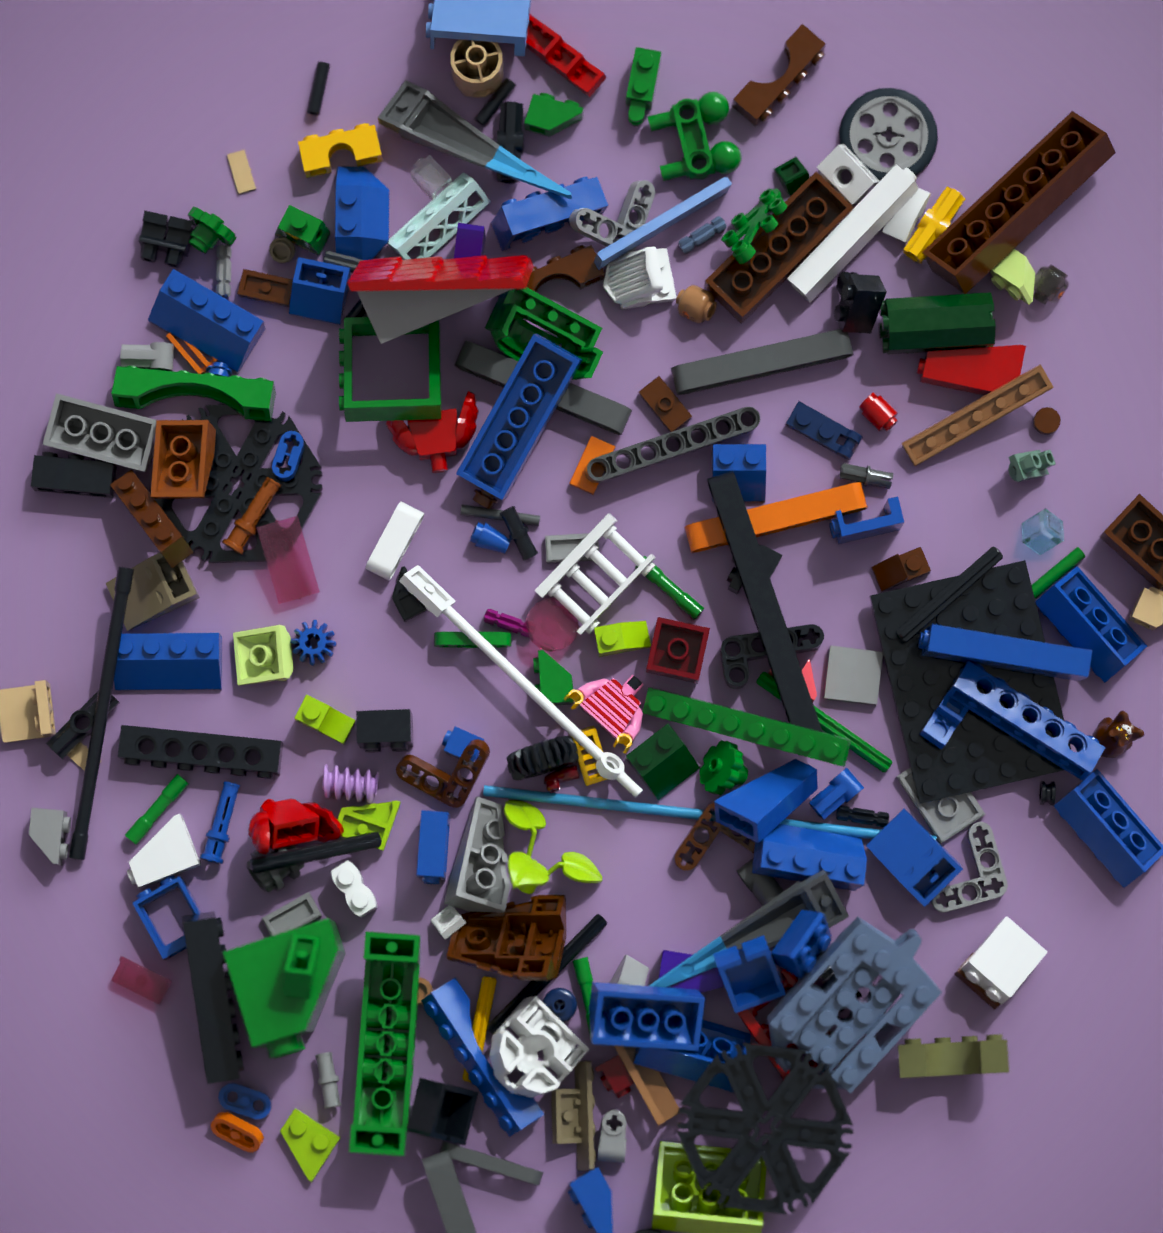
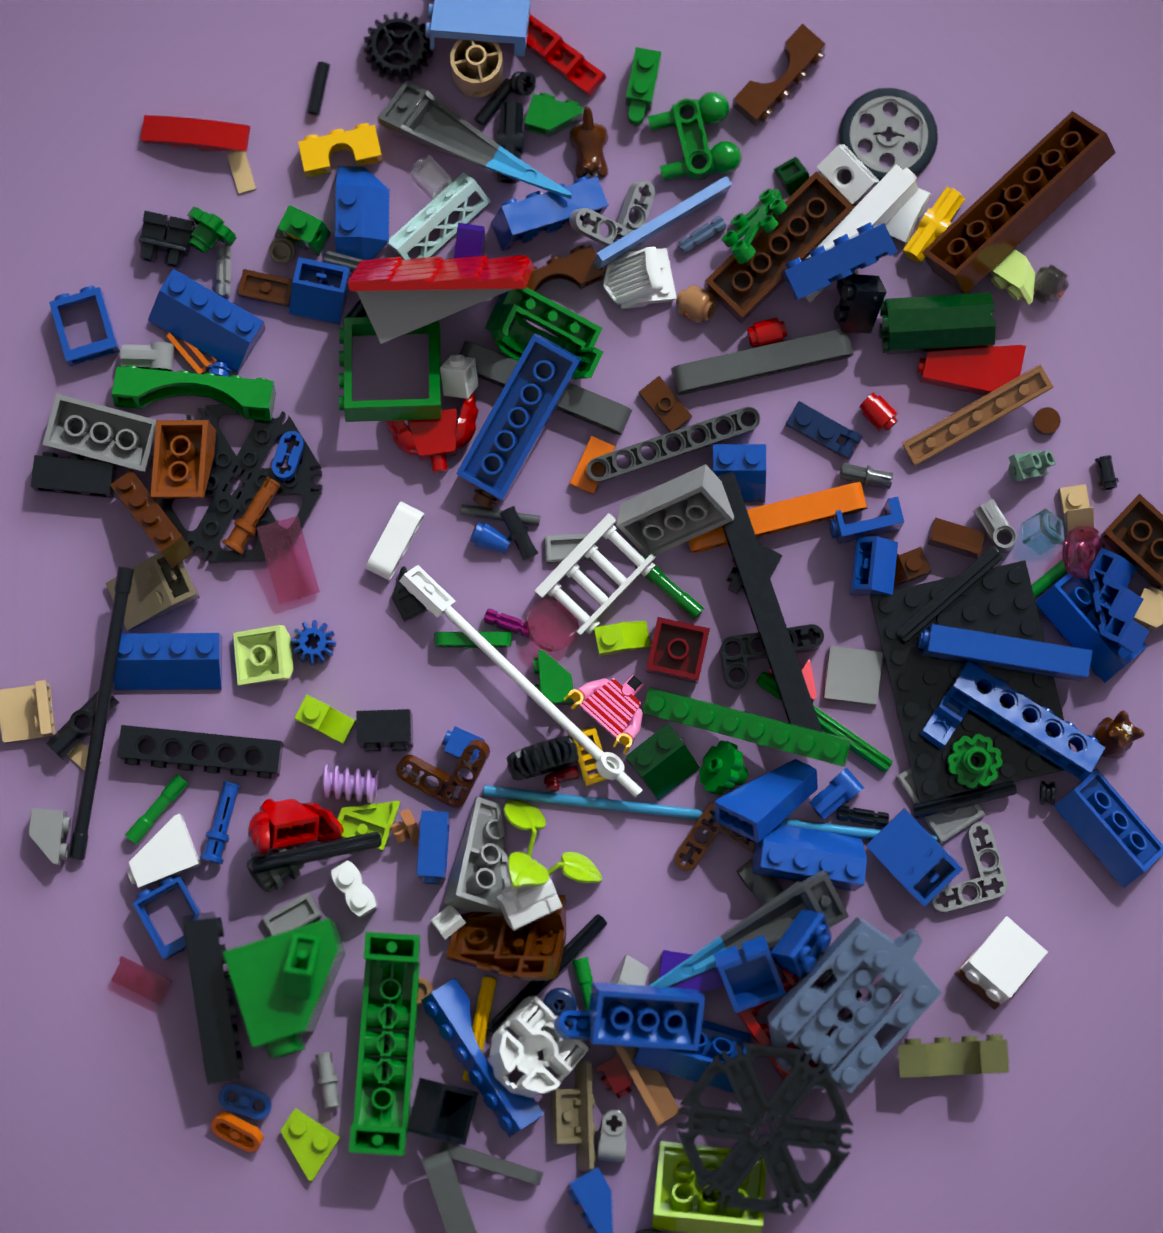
none -> blue window [49,286,120,367]
none -> red slope [140,115,251,152]
none -> black gear [363,12,433,83]
none -> nougat tile [390,809,420,847]
none -> white brick [440,354,479,399]
none -> white brick [496,878,562,930]
none -> black bush [510,71,536,96]
none -> blue plate [554,1010,591,1040]
none -> reddish brown animal [570,106,608,179]
none -> light grey slope [616,464,734,557]
none -> red brick [747,317,787,348]
none -> blue wedge [781,222,898,300]
none -> blue slope [850,536,898,596]
none -> black axle [912,780,1017,819]
none -> reddish brown panel [927,517,986,559]
none -> green plant [947,734,1003,789]
none -> light grey piece [973,499,1017,553]
none -> tan slope [1059,484,1094,541]
none -> clear pink tile [1062,526,1105,579]
none -> blue brick [1089,548,1150,654]
none -> black pin [1095,455,1119,491]

